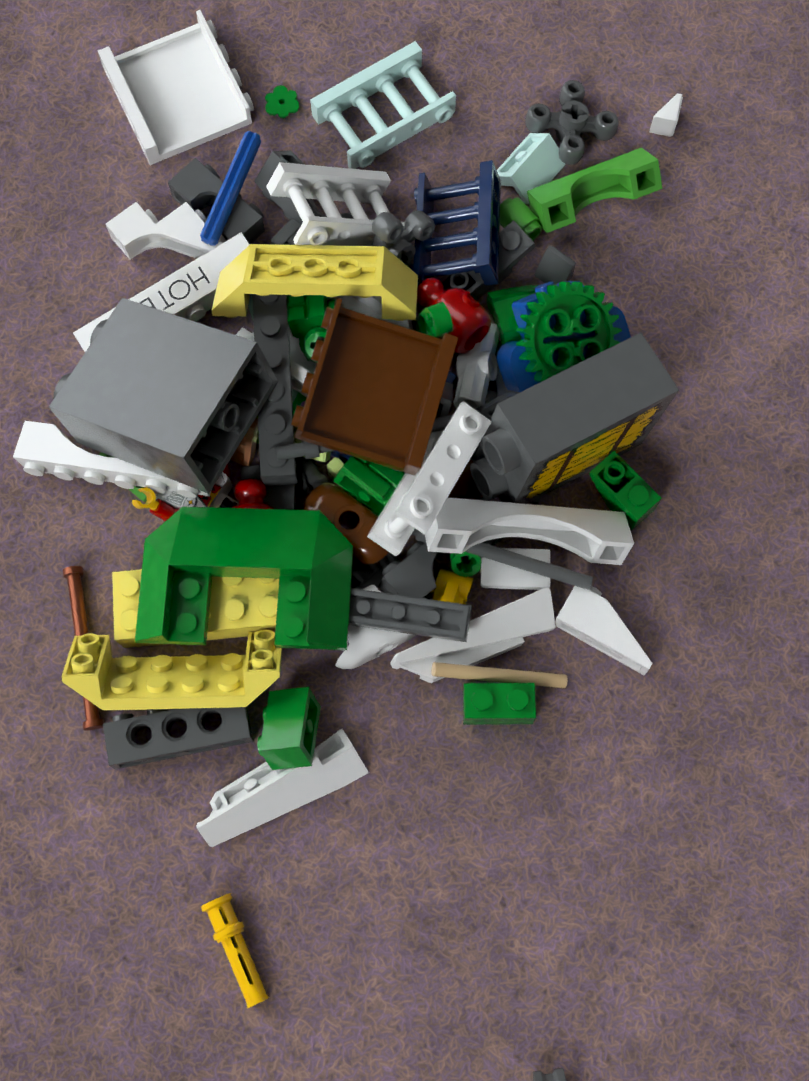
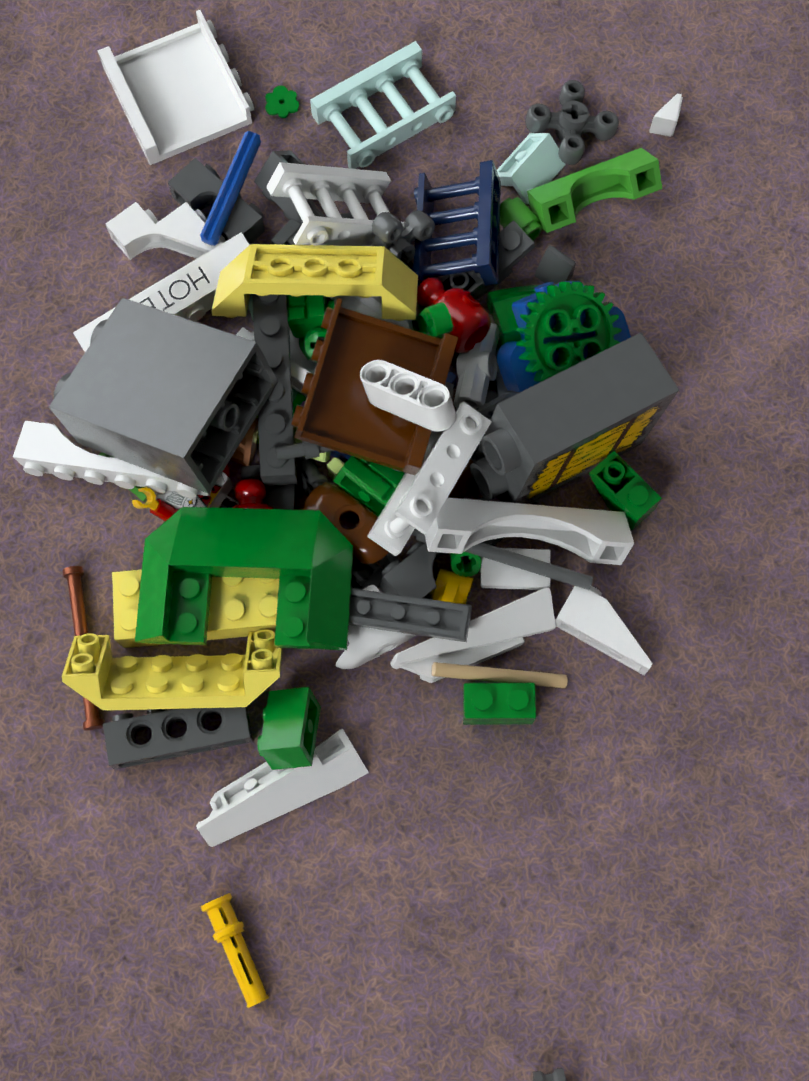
none -> white beam [360,360,456,432]

